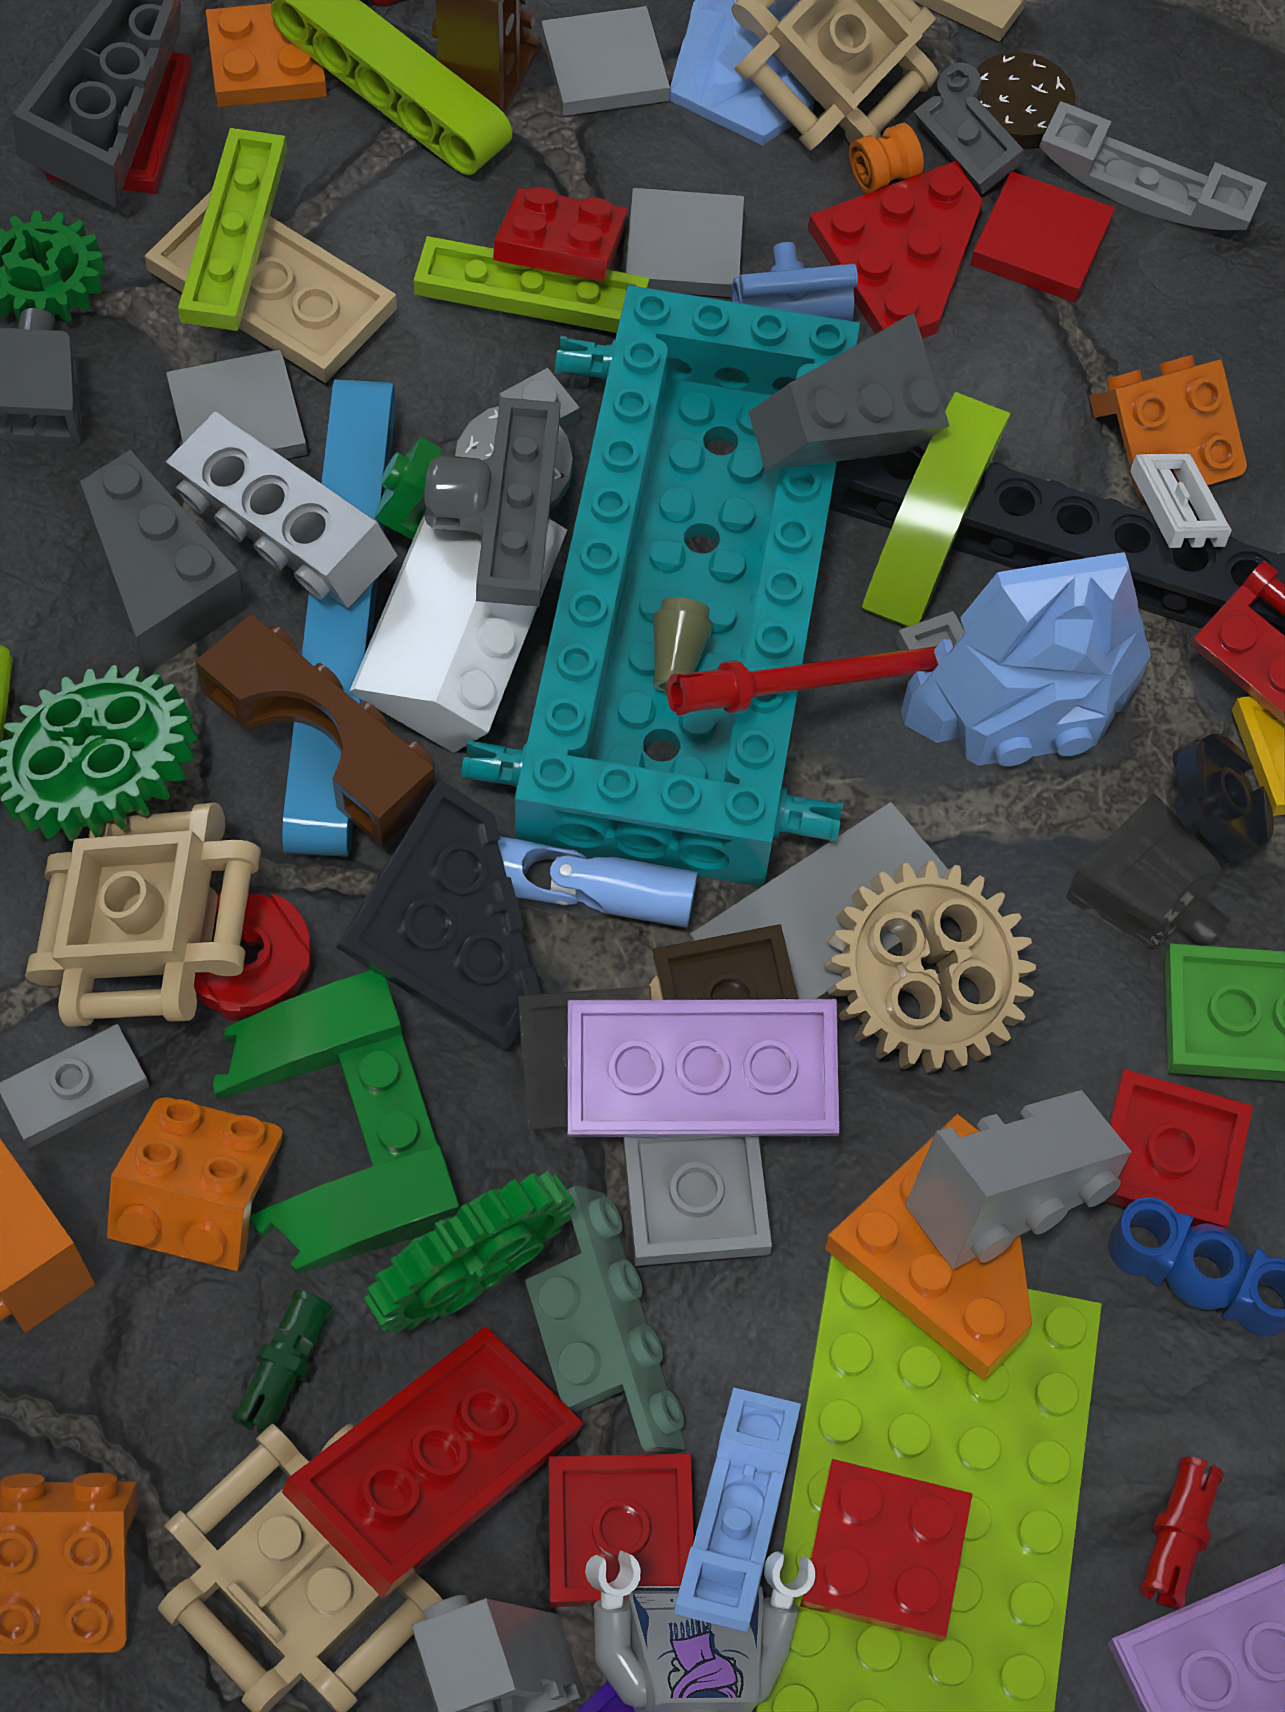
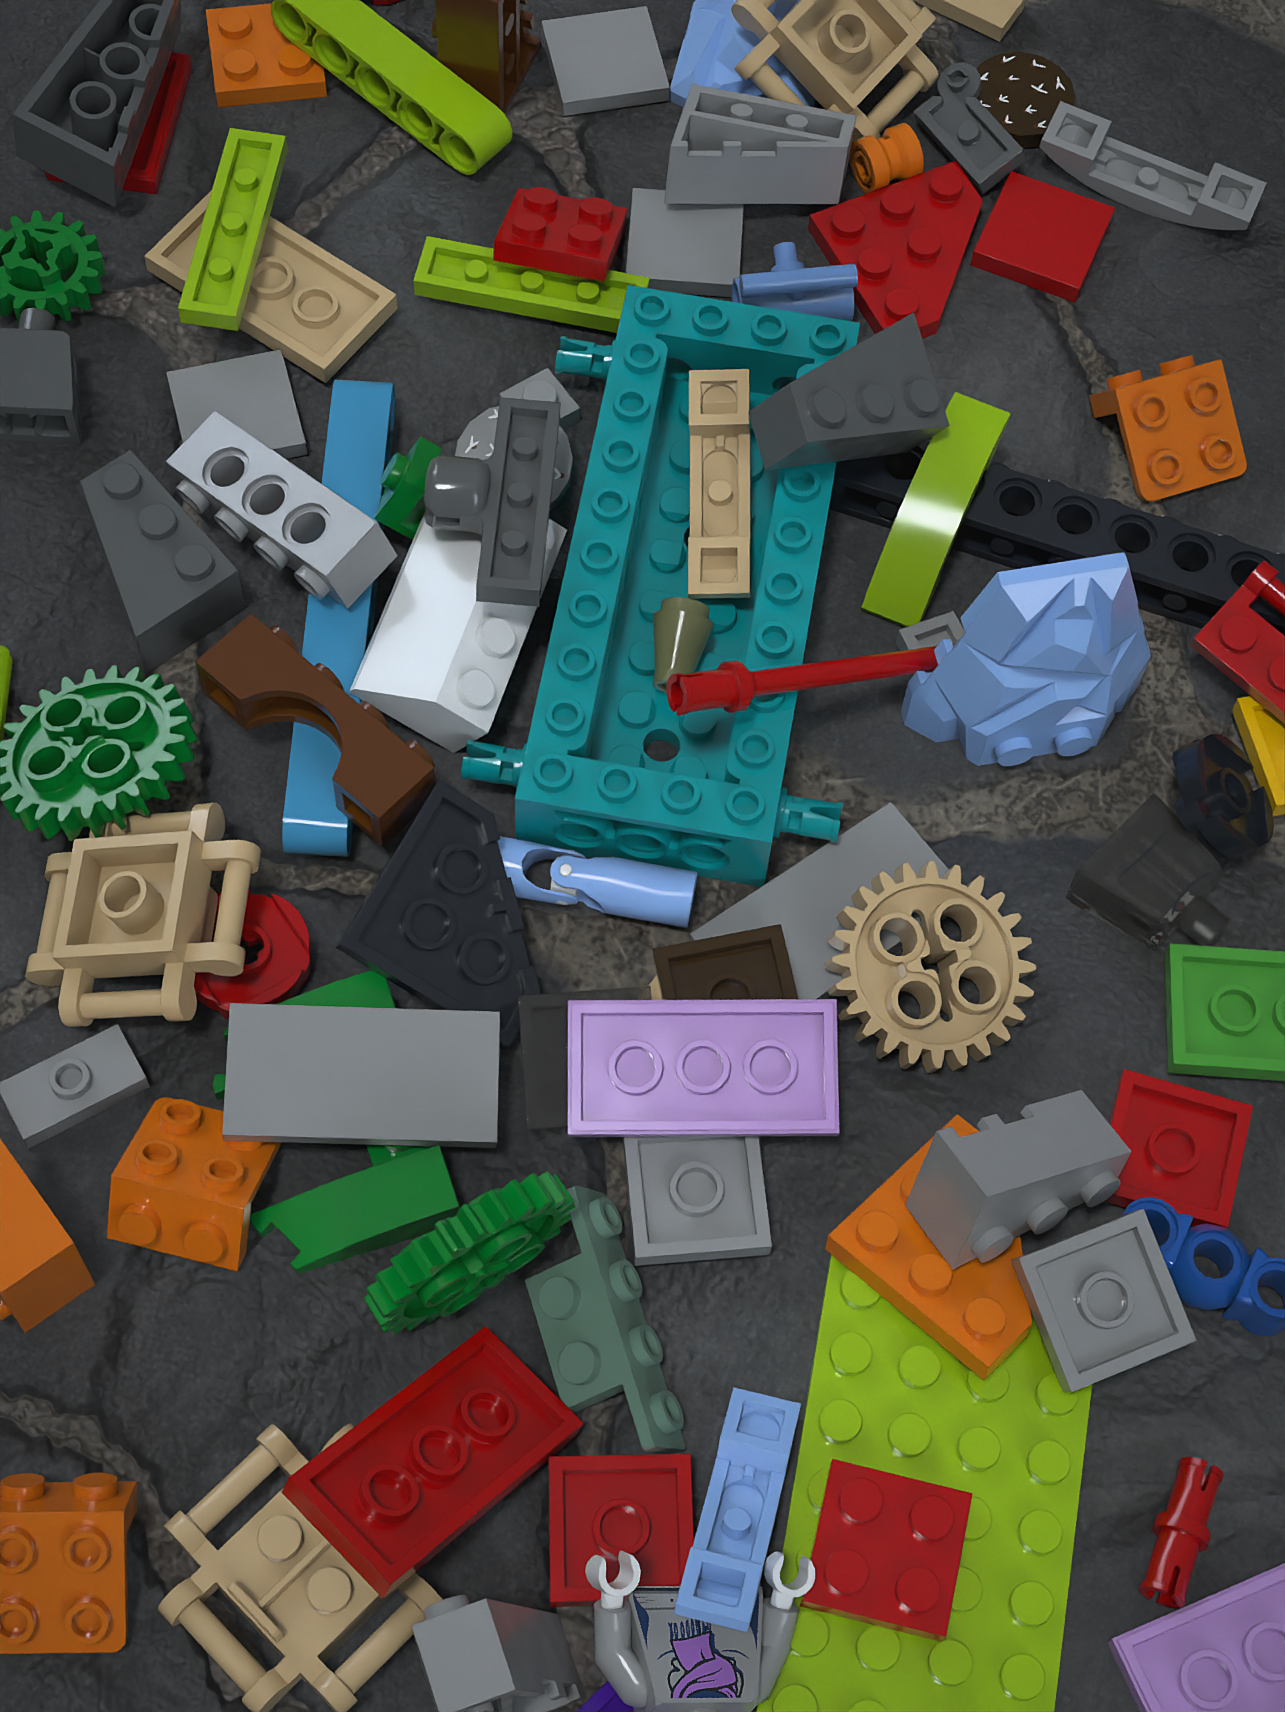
dark green pin [231,1290,334,1434] -> none
white tile [1130,454,1232,548] -> none
none -> light grey tile [222,1003,500,1148]
none -> light grey wedge [664,84,856,204]
none -> tan slope [688,369,751,599]
none -> light grey plate [1011,1209,1197,1392]

